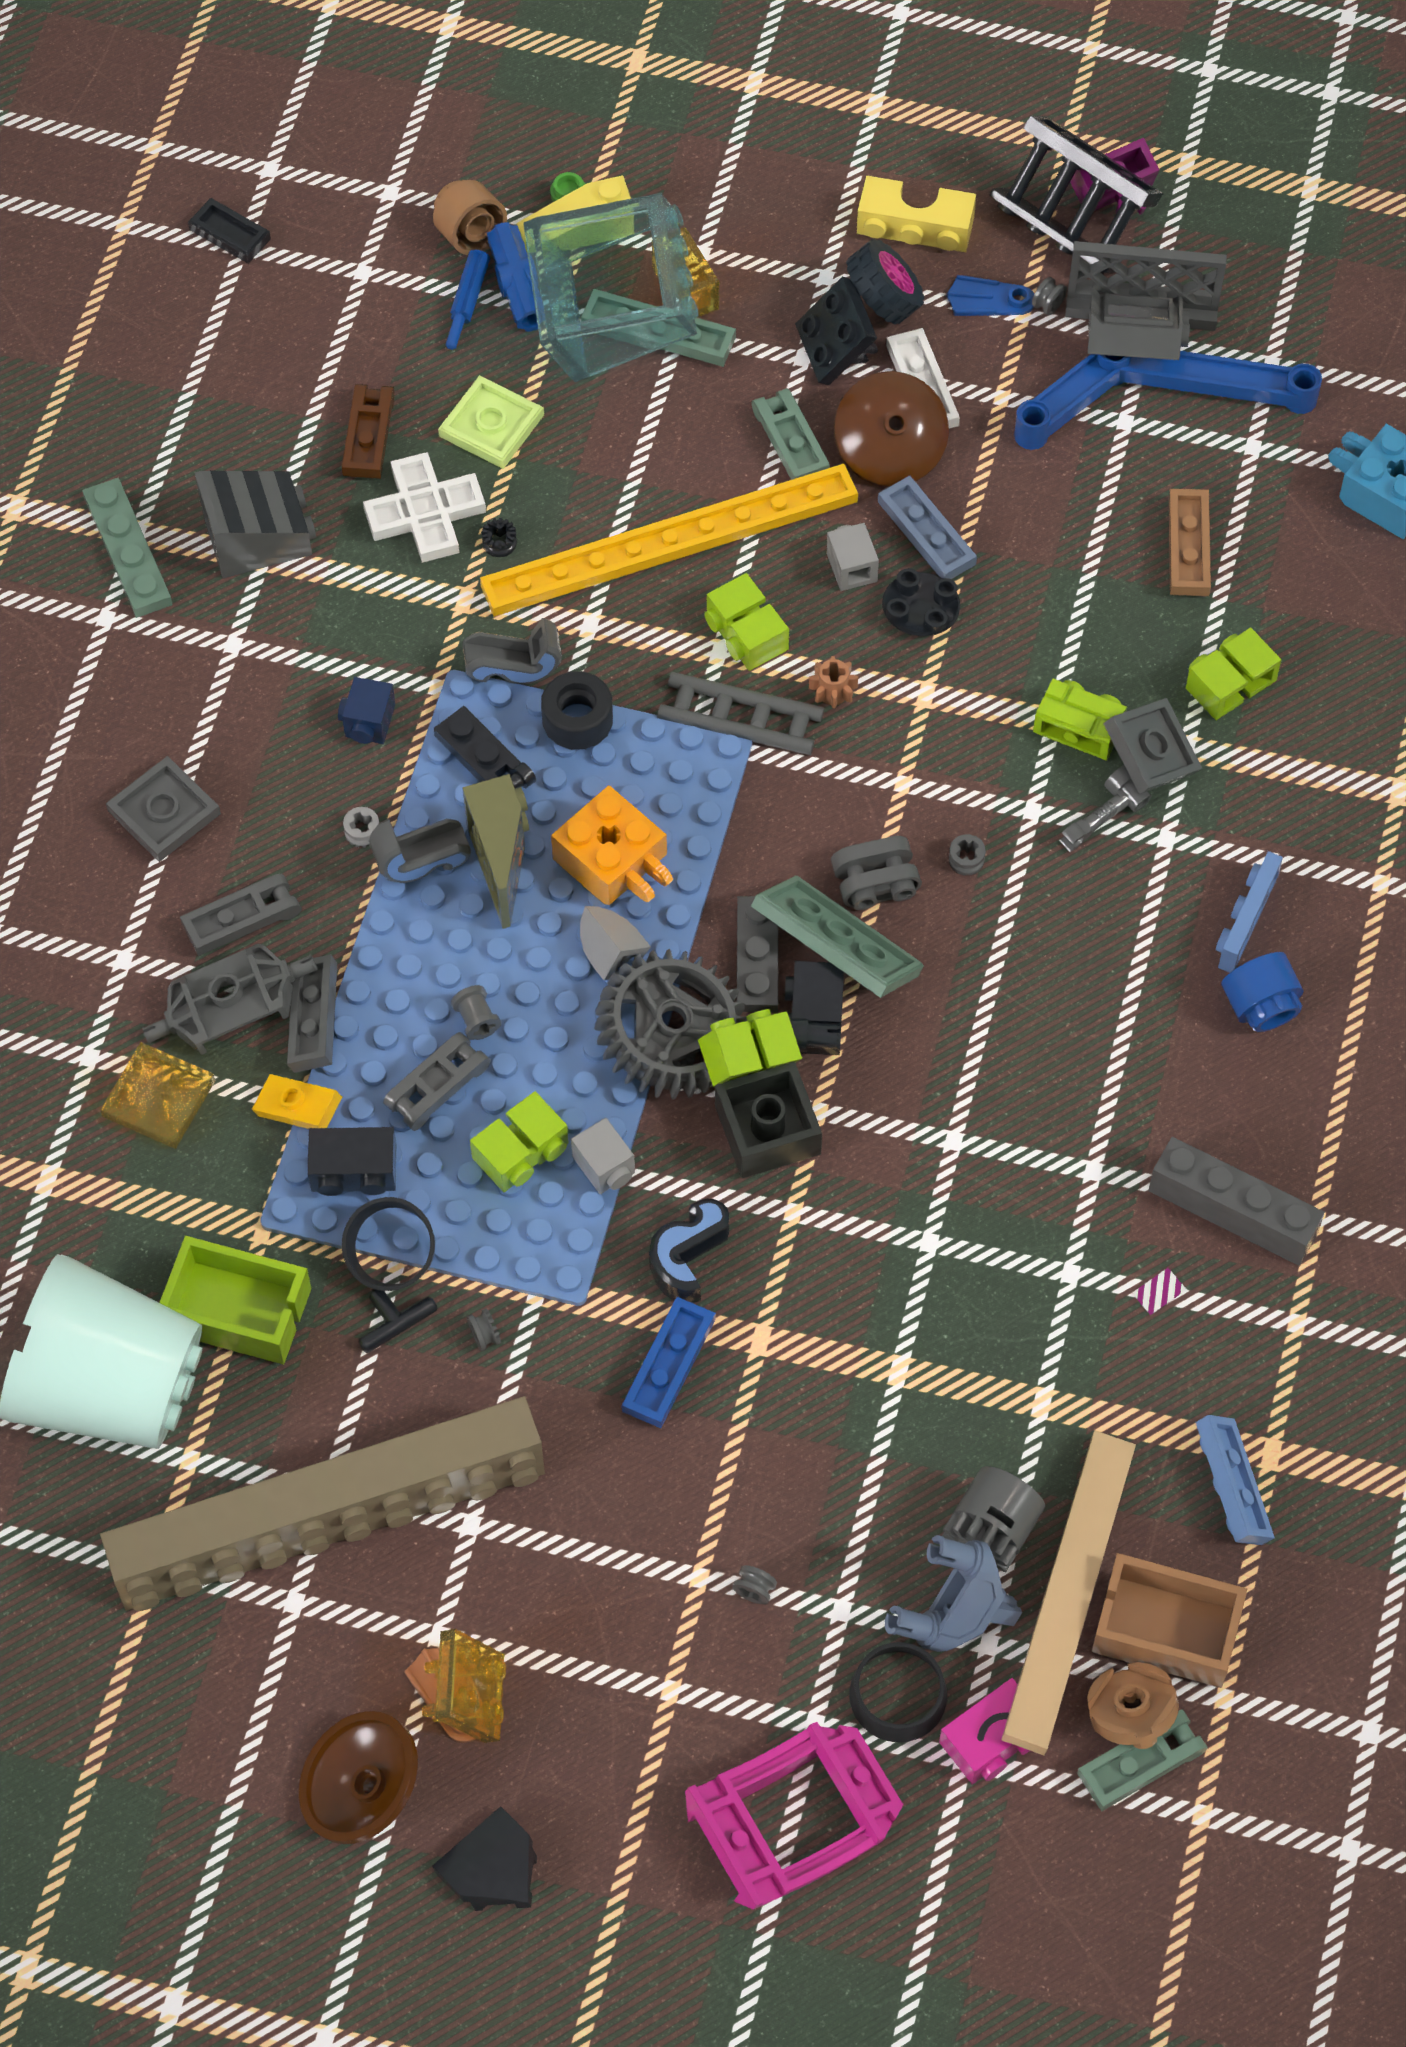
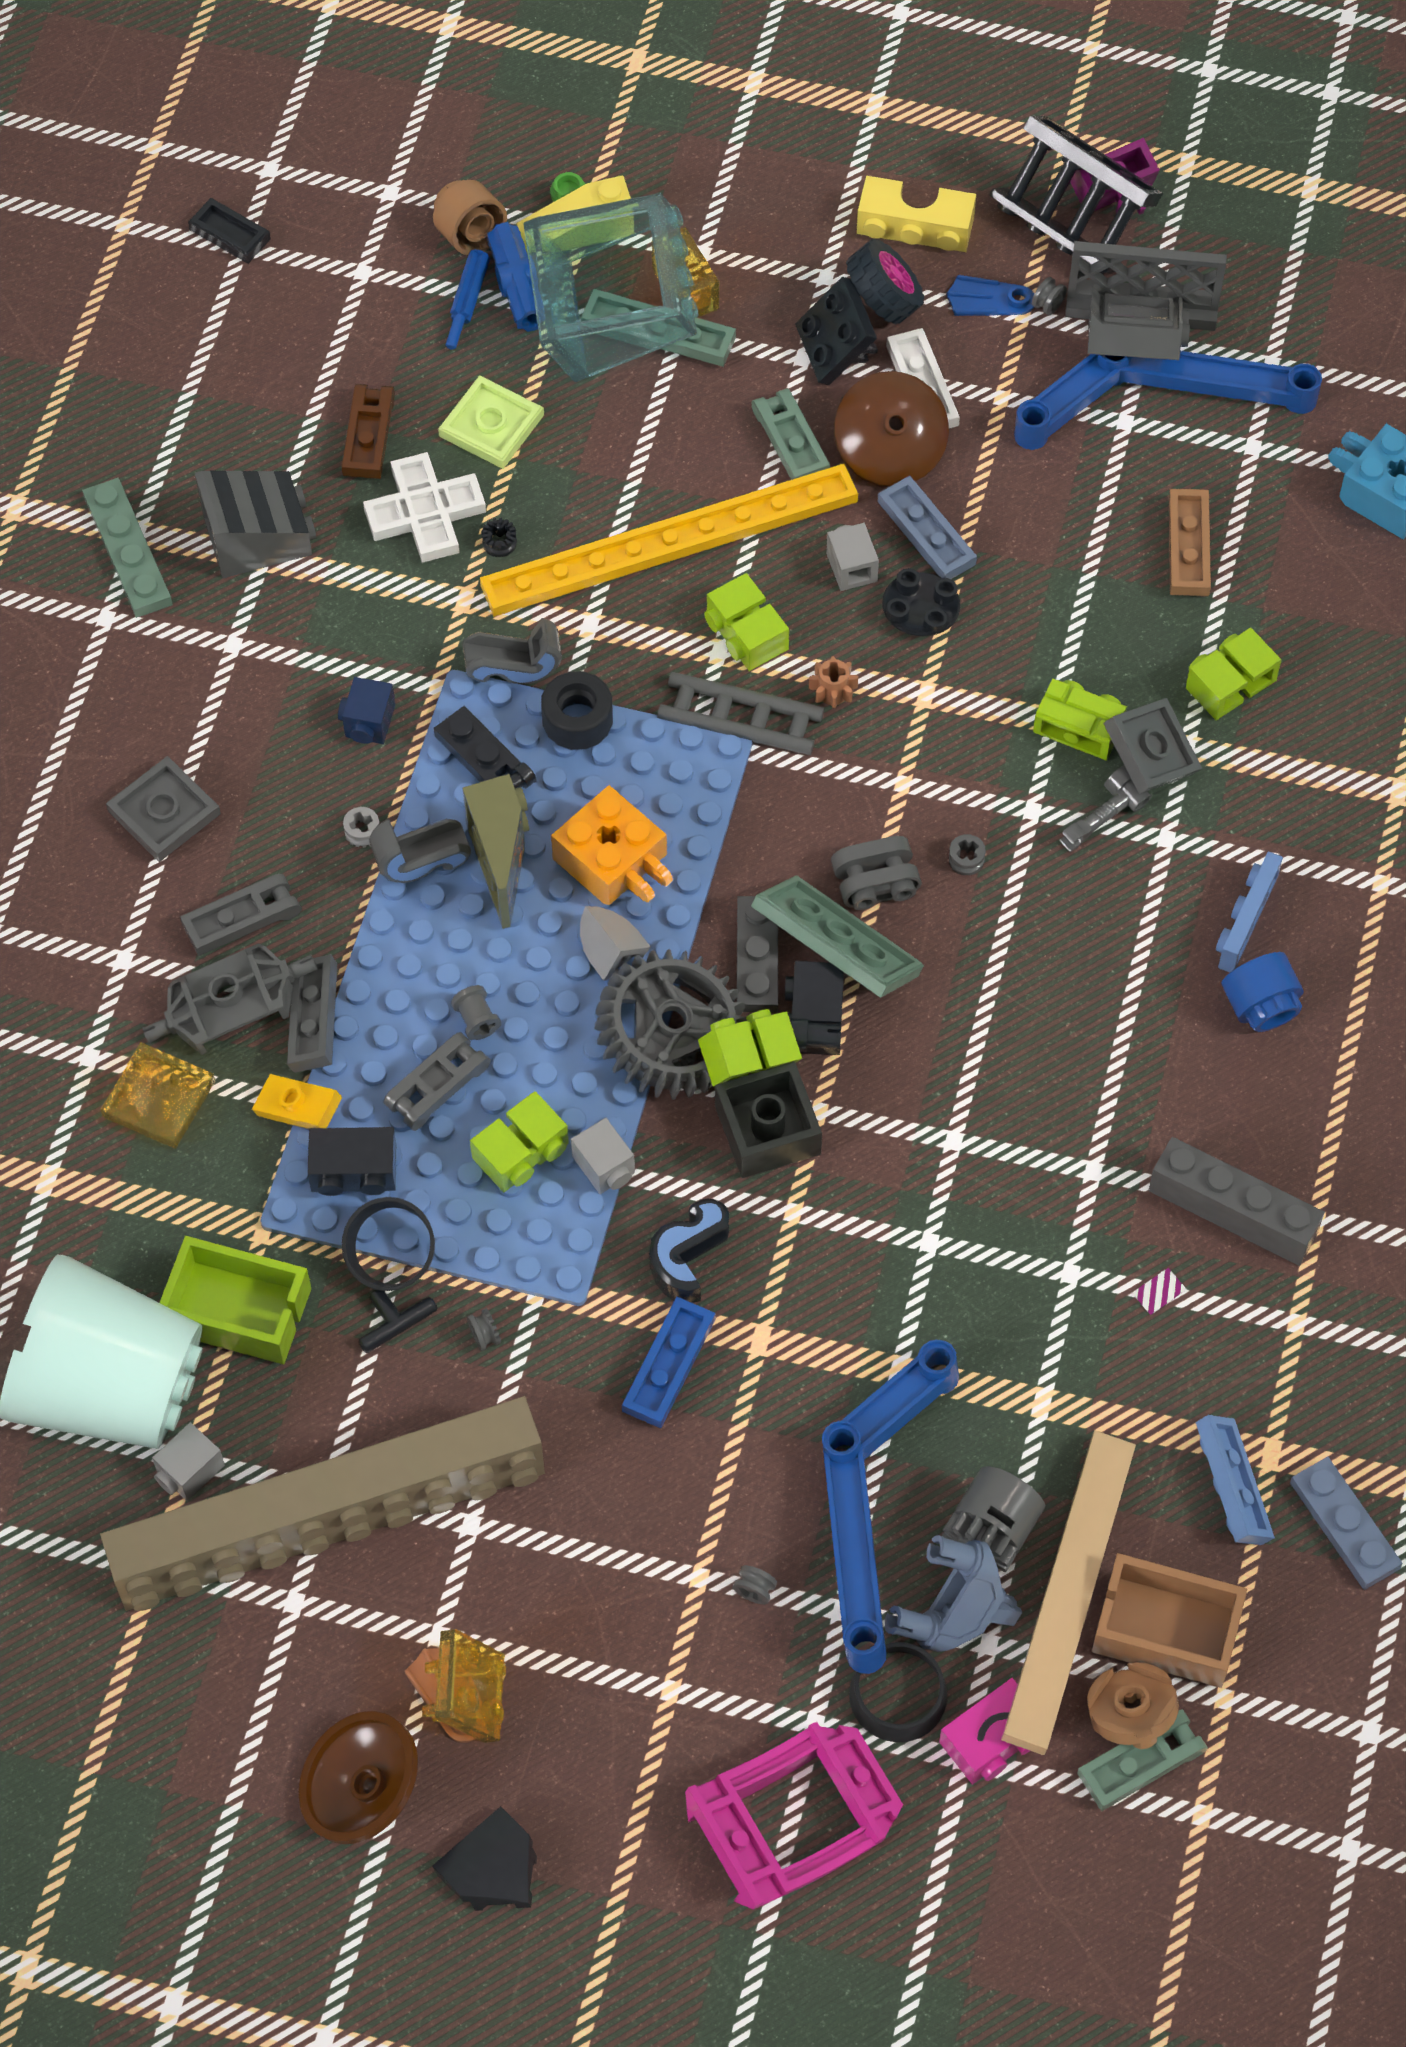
none -> light grey brick [152,1422,225,1501]
none -> blue piece [822,1340,959,1674]
none -> sand blue plate [1290,1456,1403,1590]

